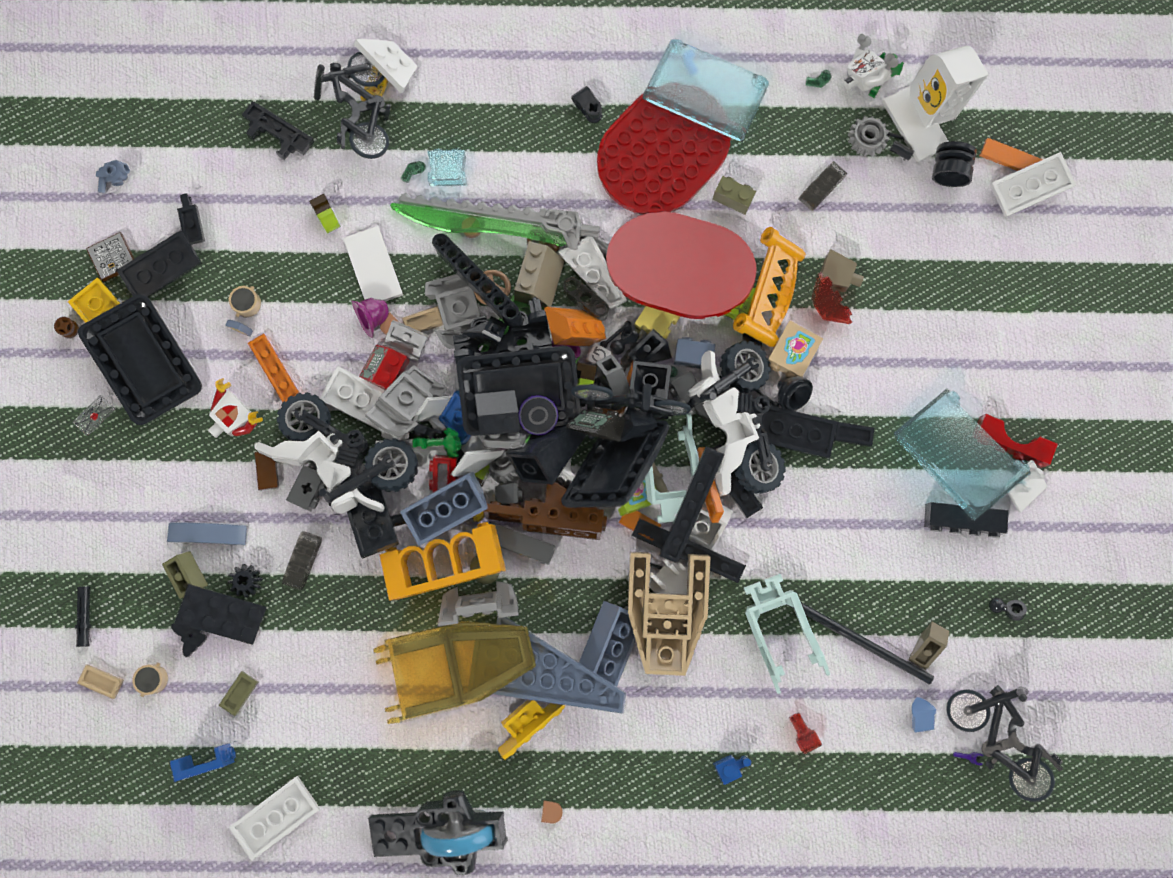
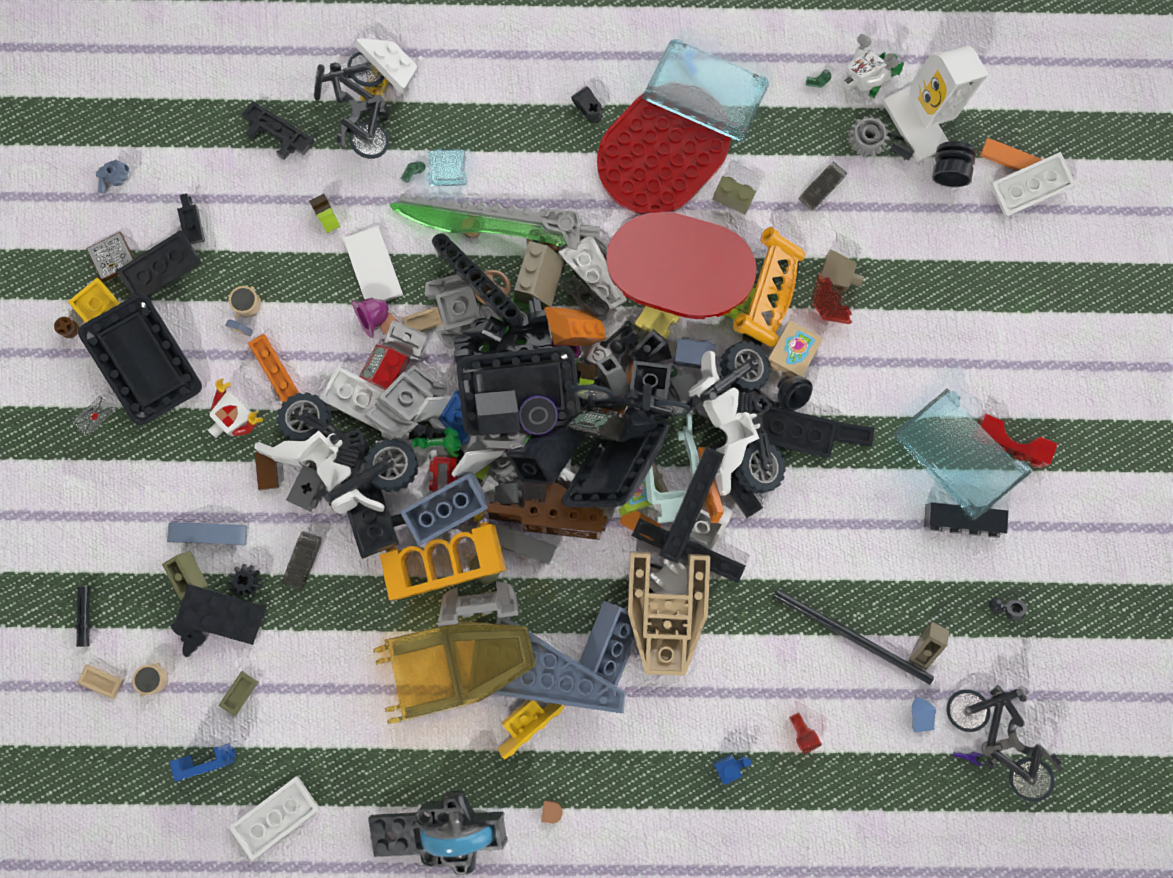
light aqua piece [744,574,830,695] -> none
white plate [1004,460,1047,512] -> none

